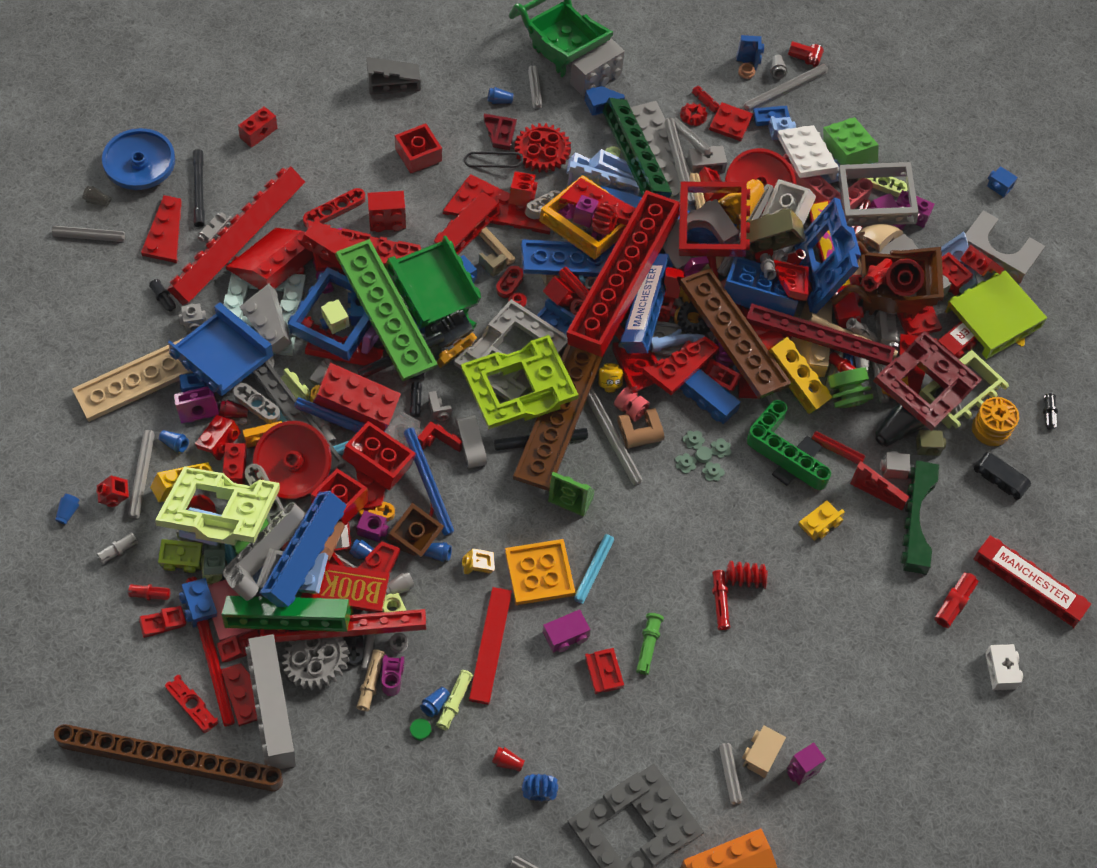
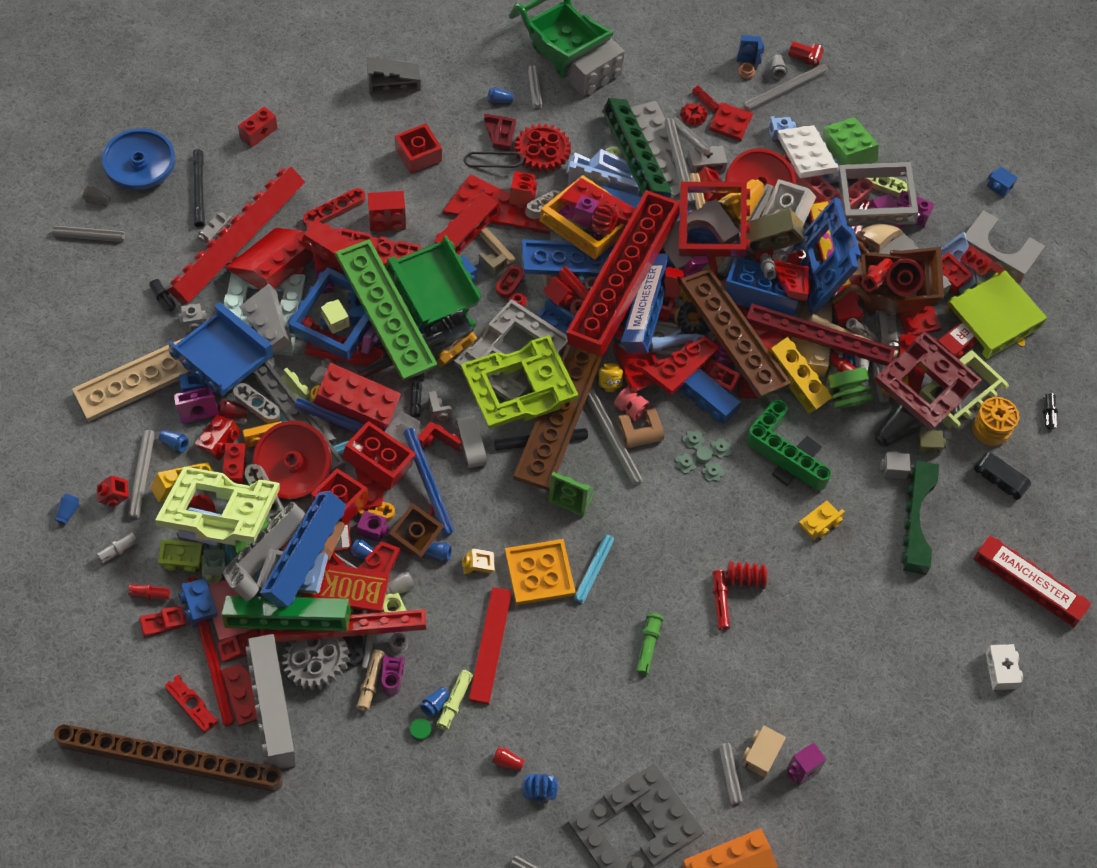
red wing [141,195,182,263] -> none
magenta brick [542,609,591,653] -> none
blue slope [585,86,625,116] -> none
red plate [585,648,624,694] -> none
blue plate [753,106,790,126] -> none
red axle [811,431,865,464] -> none
red wing [850,461,909,510] -> none
red piece [934,572,979,629] -> none

